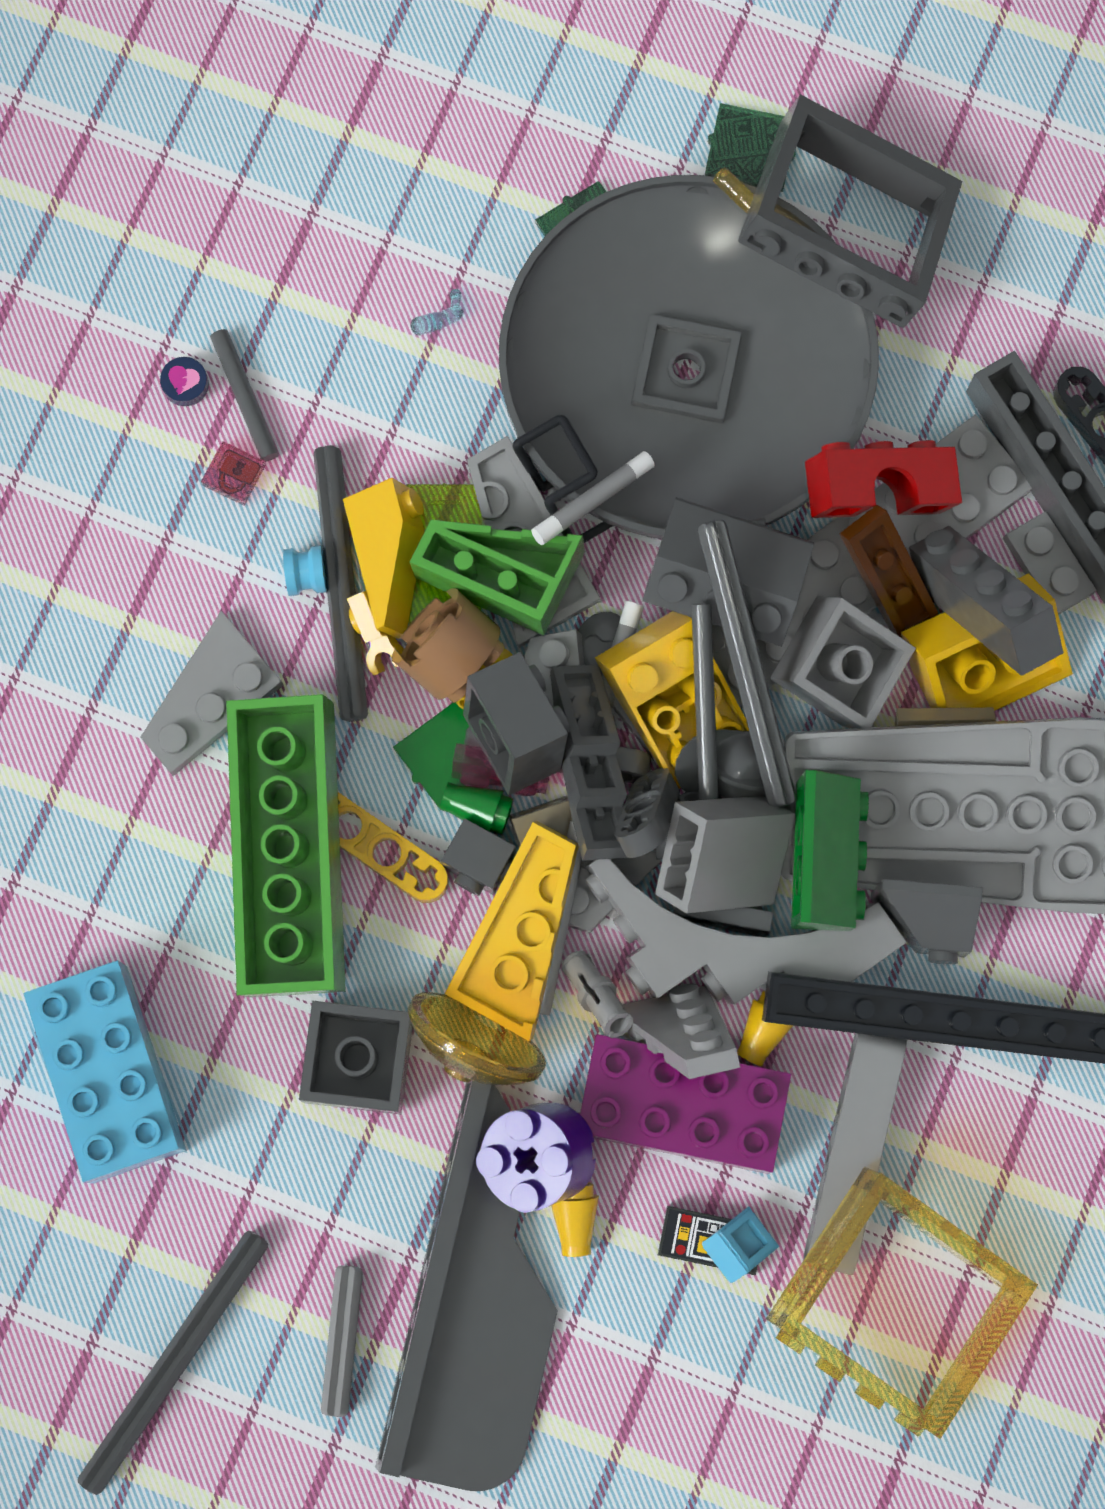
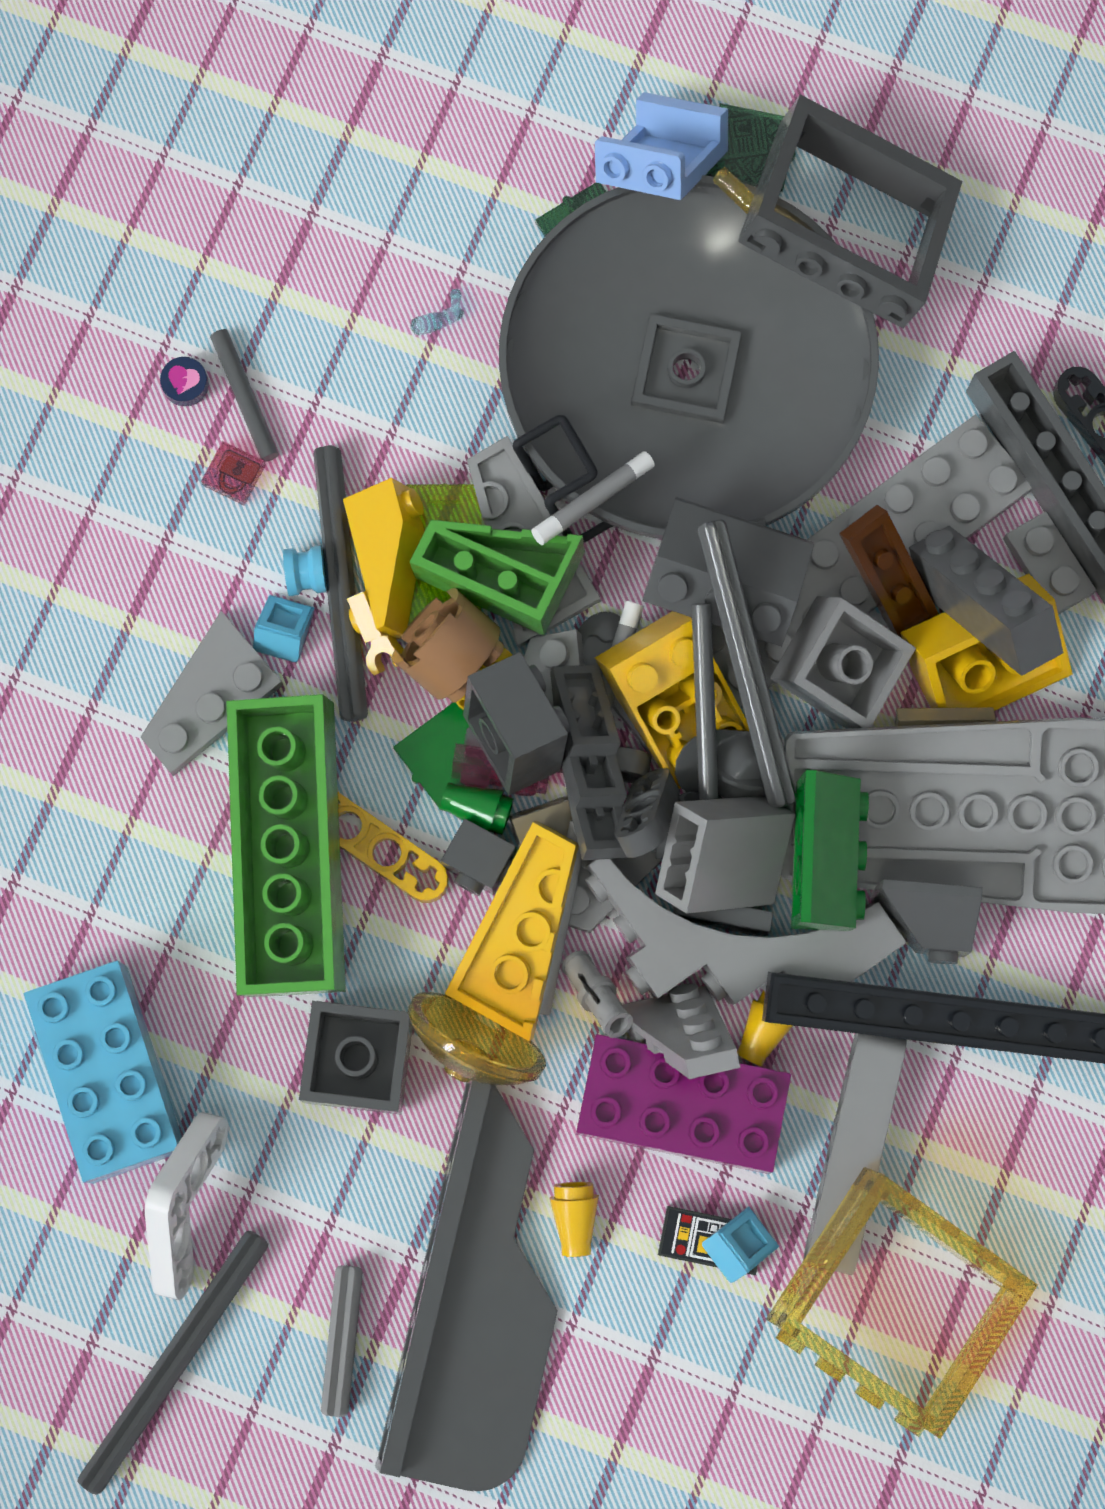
brick [476,1103,596,1213] -> none
red arch [805,440,962,518] -> none
none -> white beam [145,1112,228,1300]
none -> medium azure slope [253,595,315,662]
none -> light blue panel [595,92,728,200]

